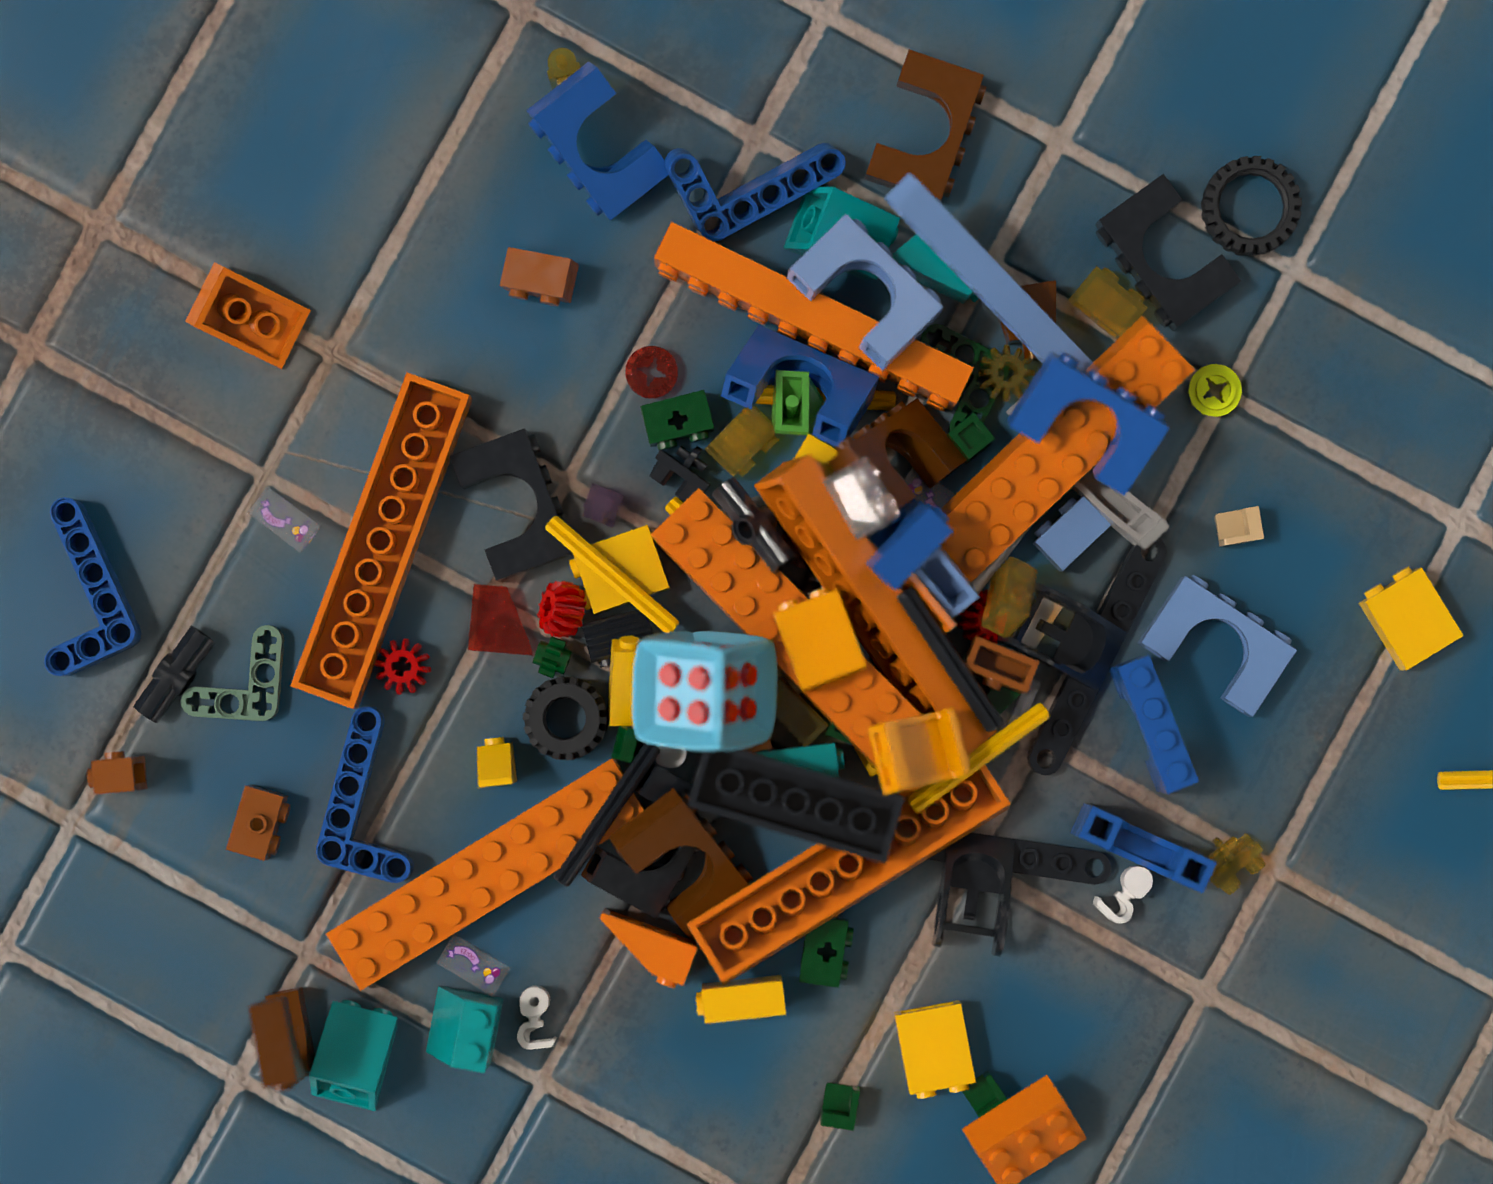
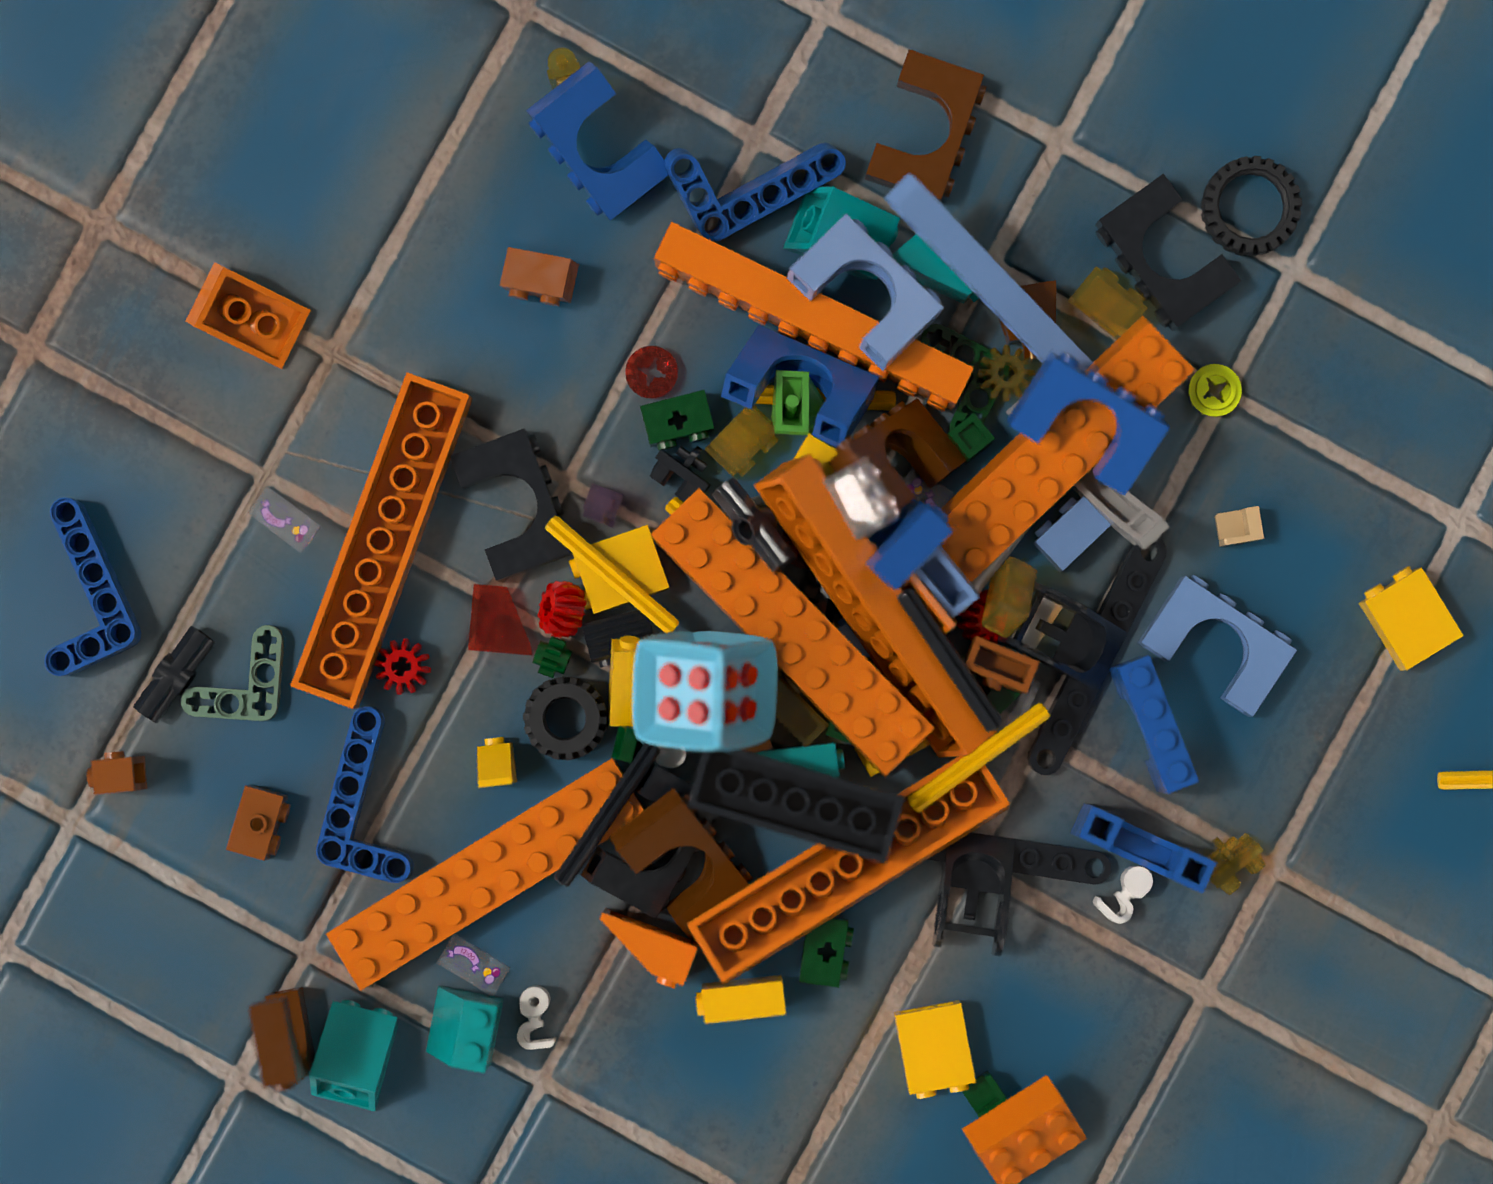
light orange brick [773,587,866,693] -> none
dark green panel [820,1082,860,1131] -> none
light orange panel [868,708,970,795] -> none

